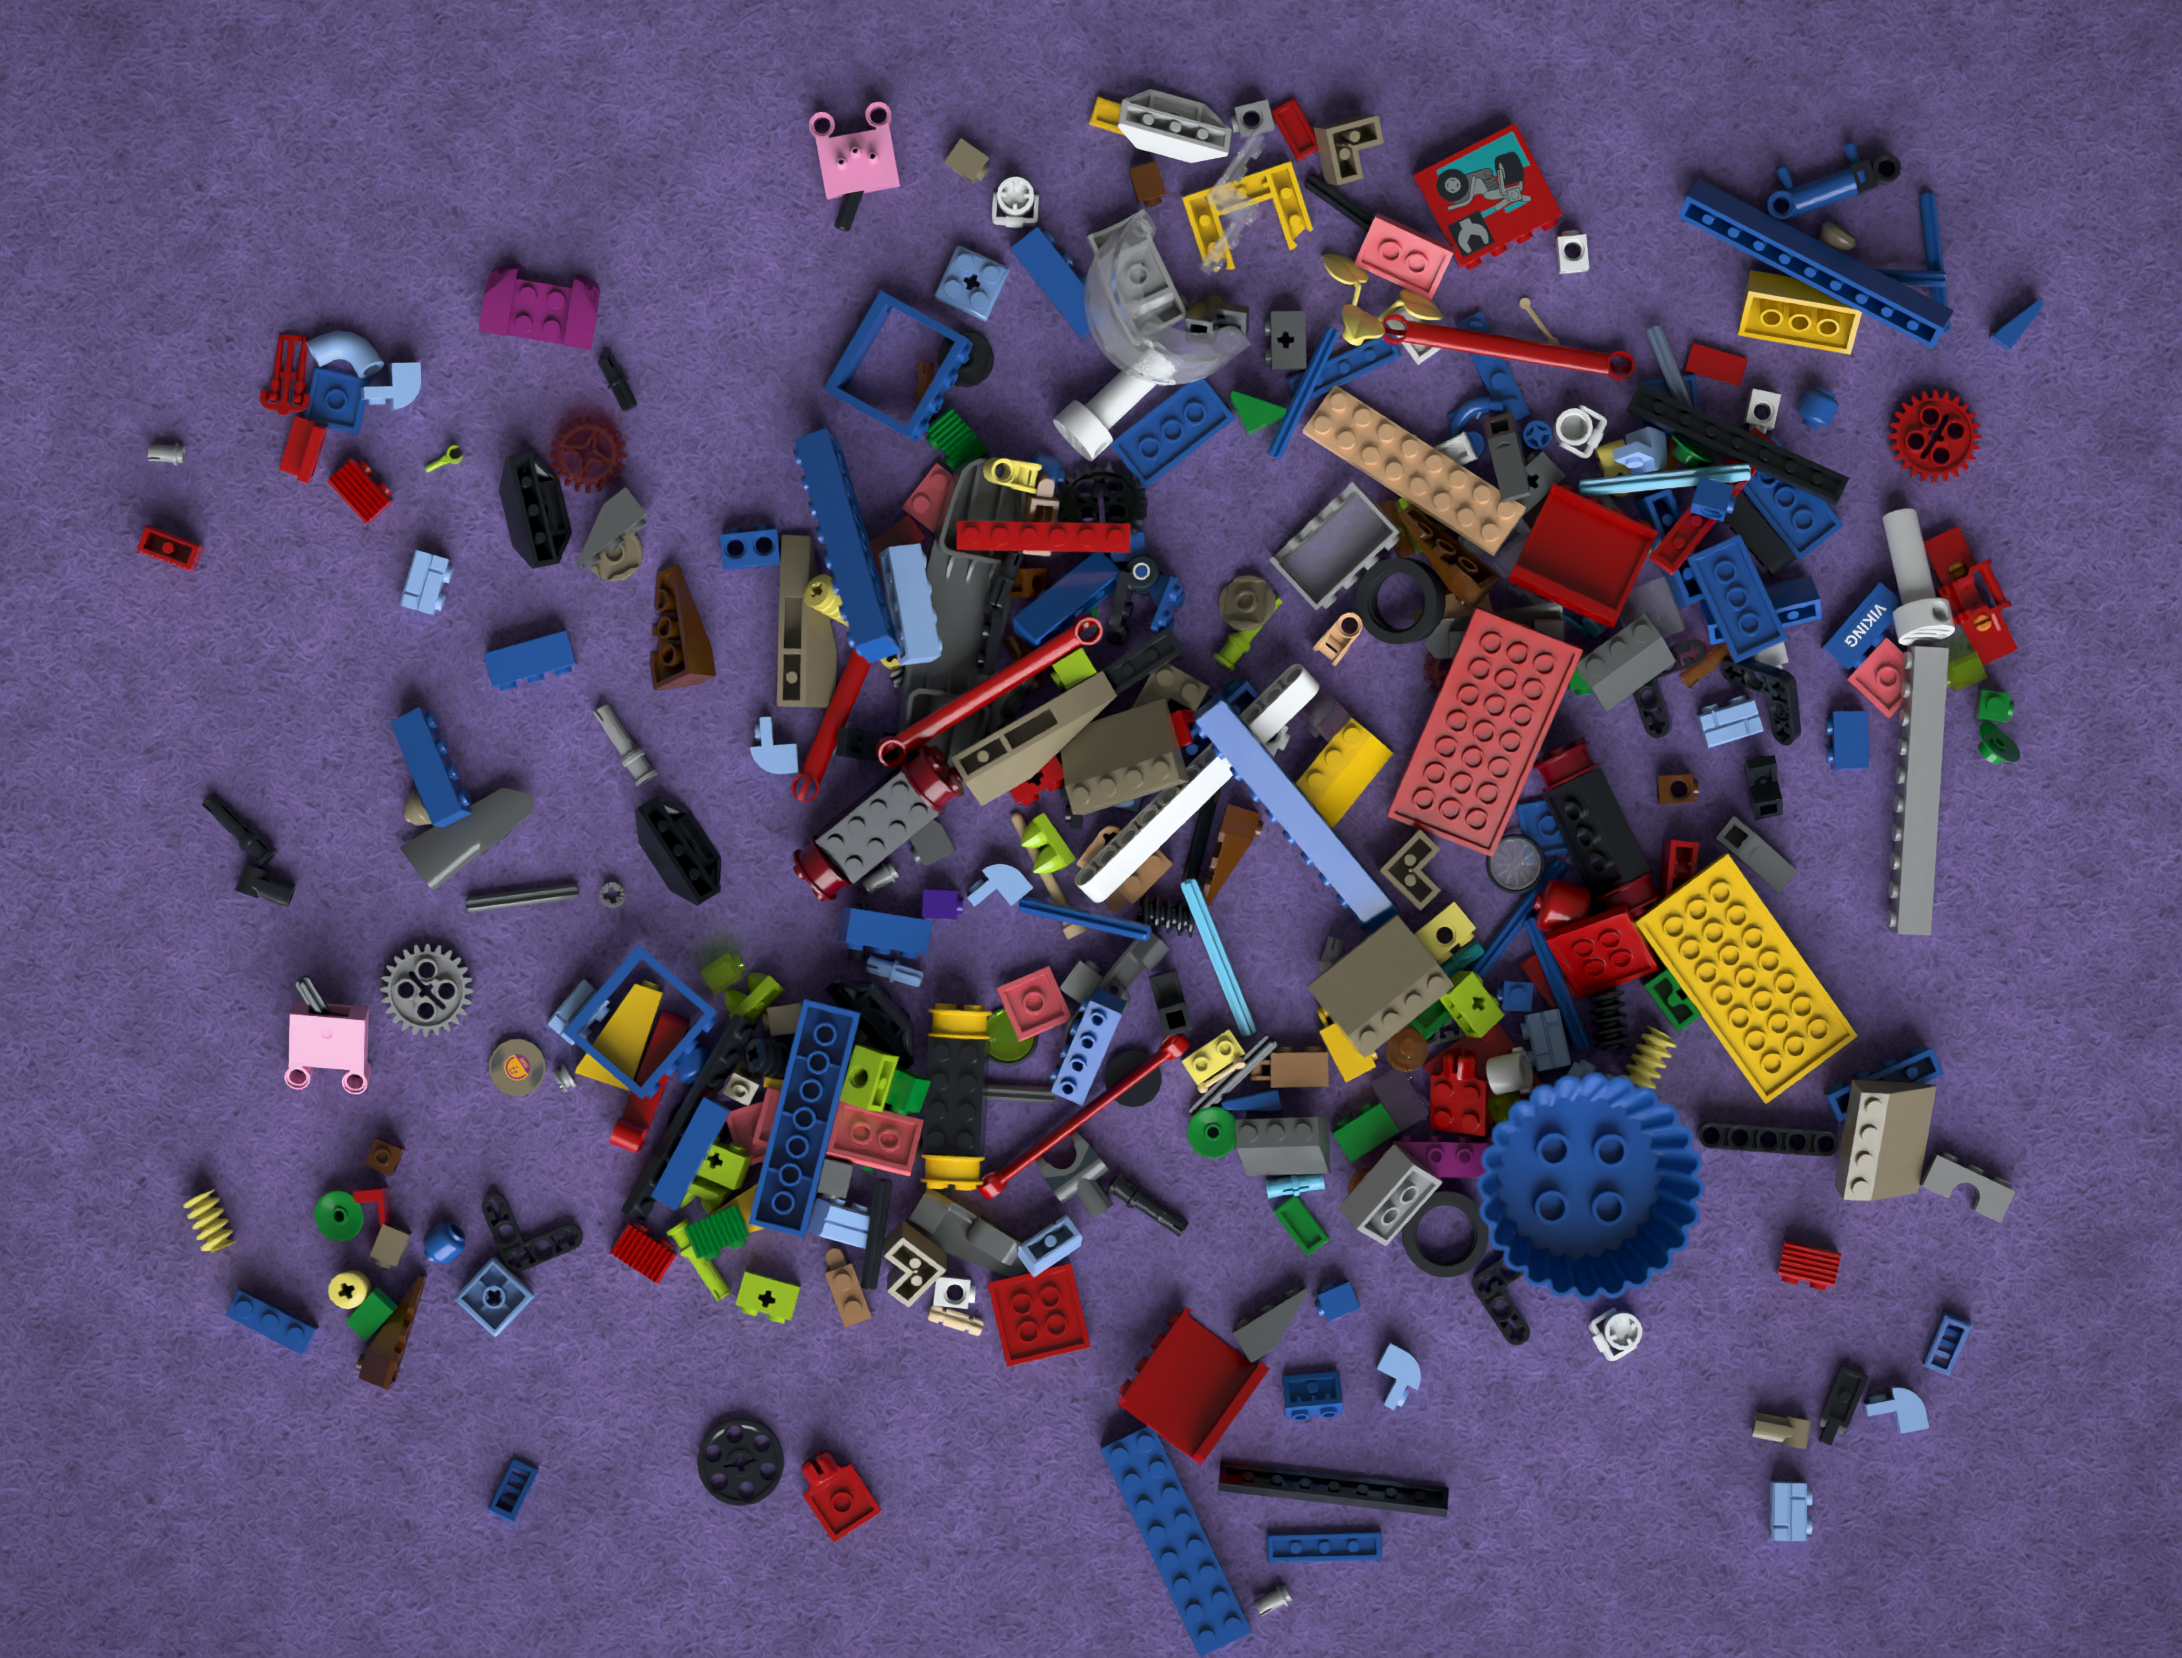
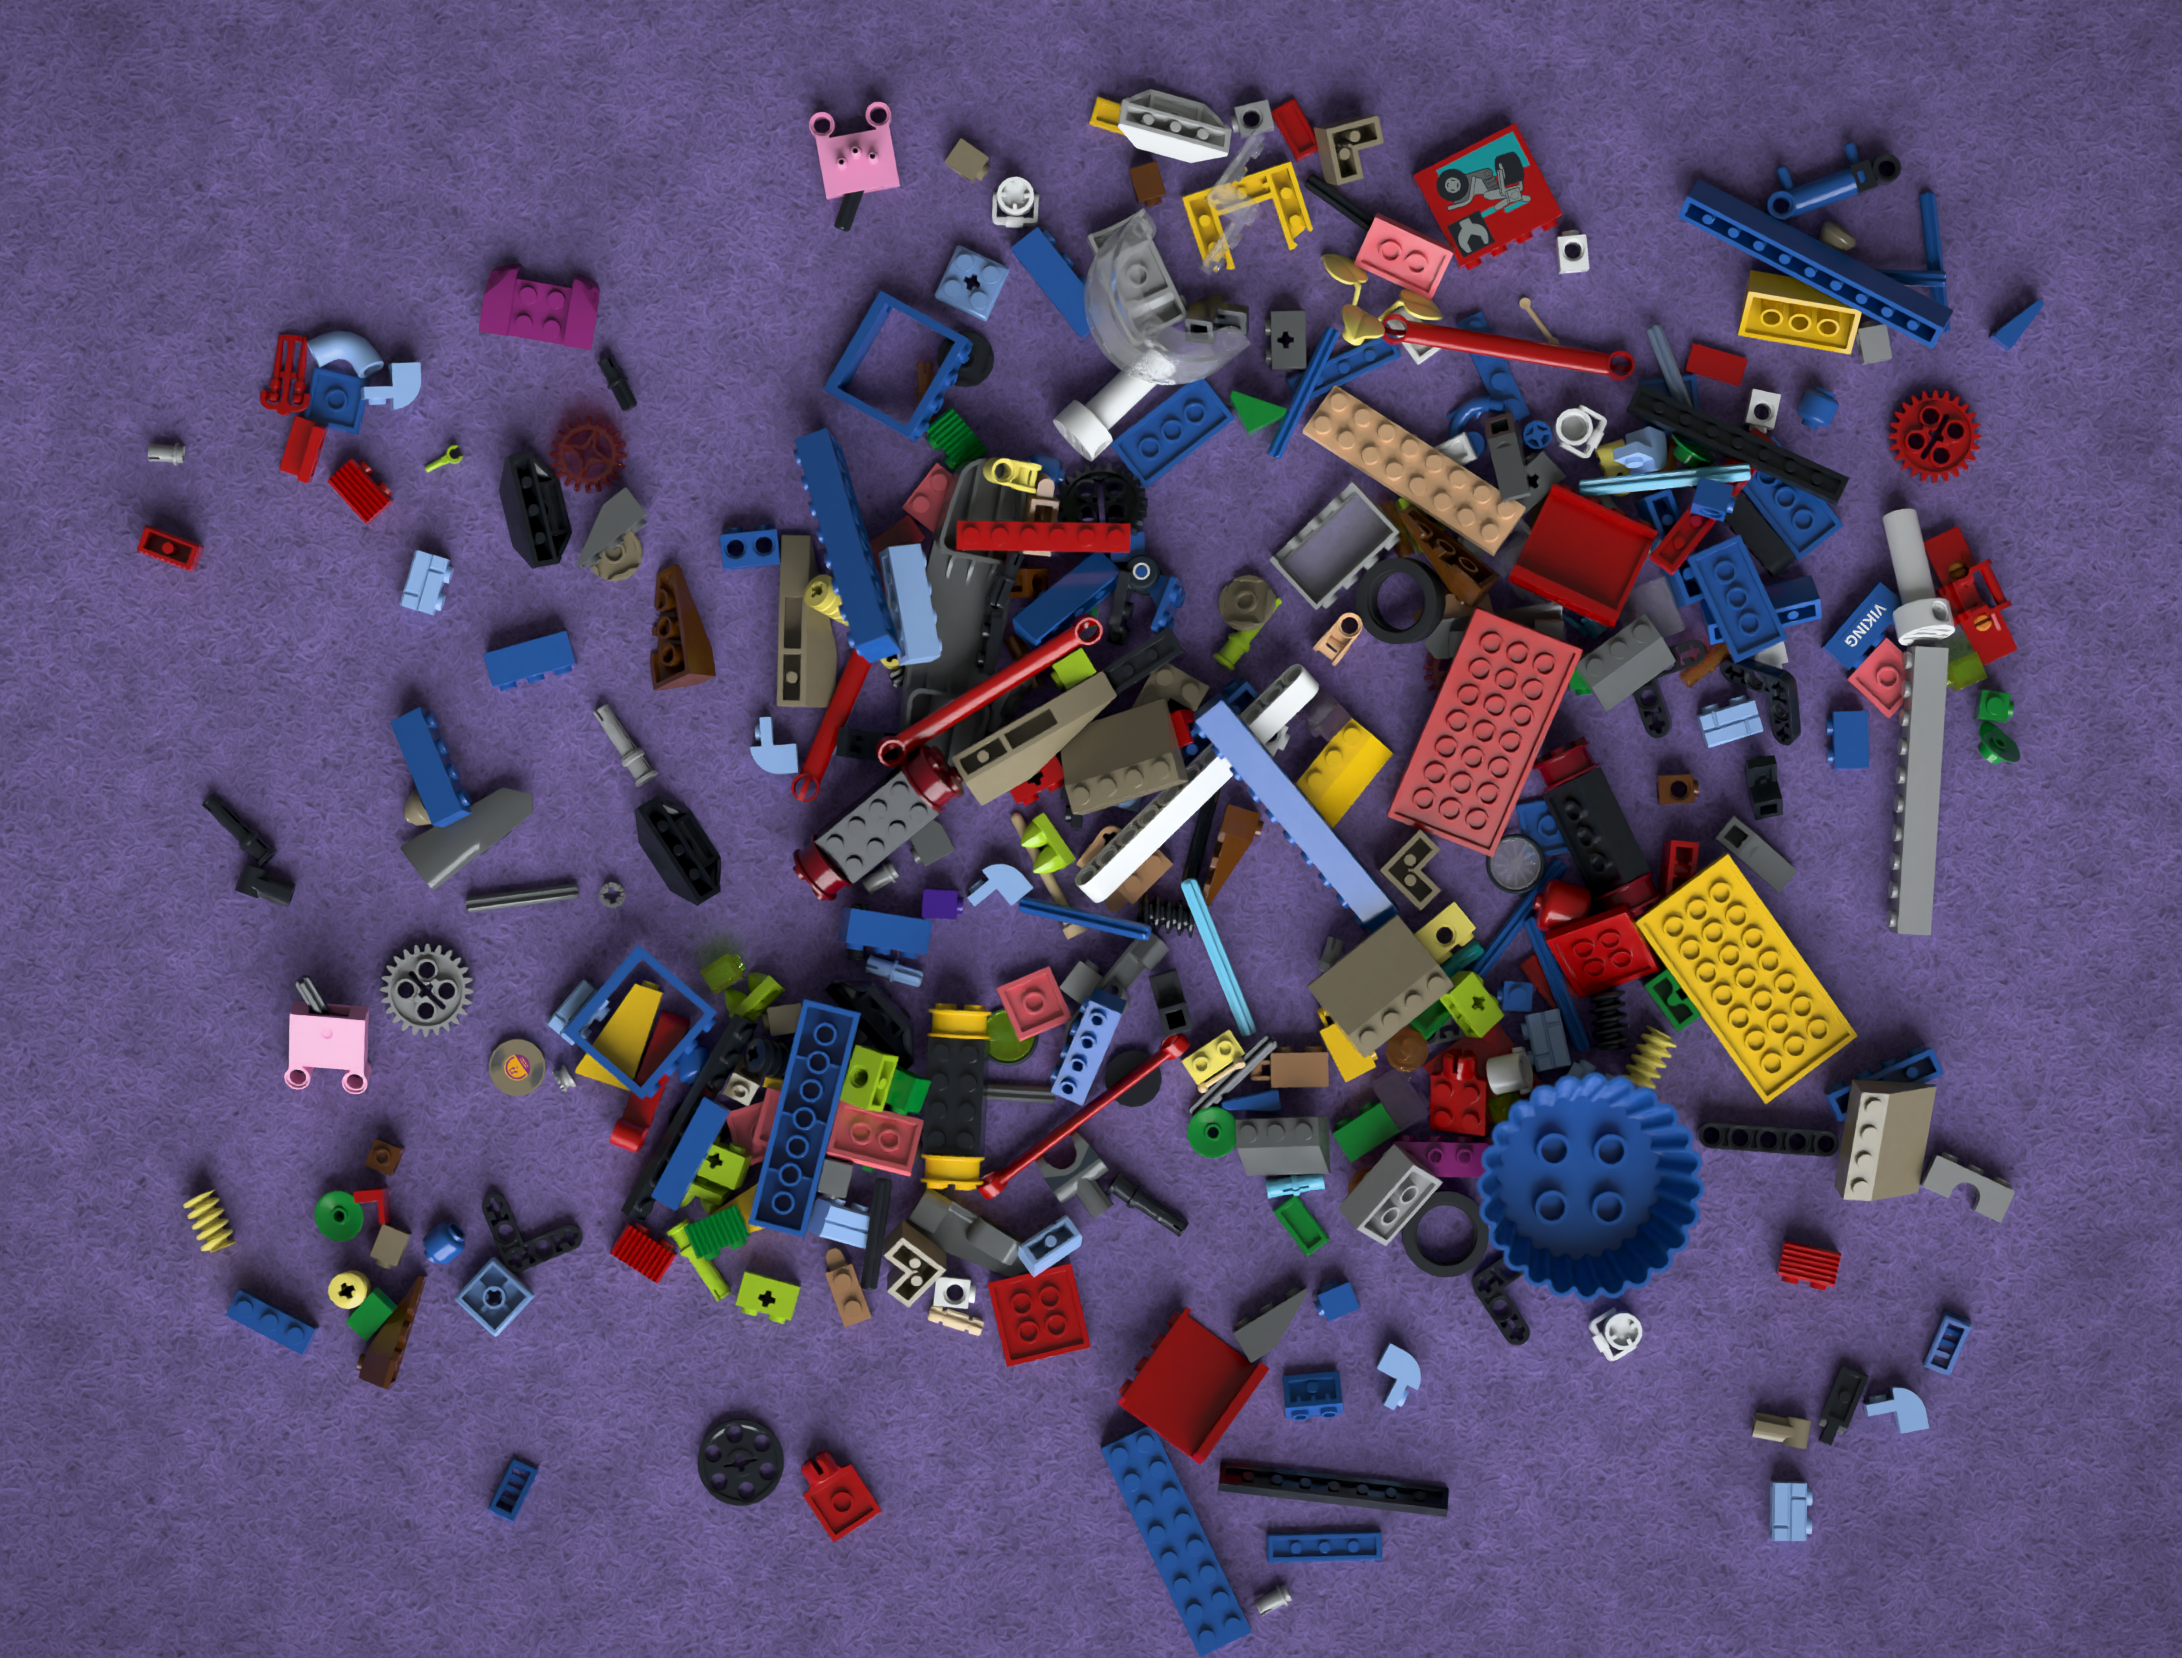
none -> light grey brick [1856,320,1892,365]

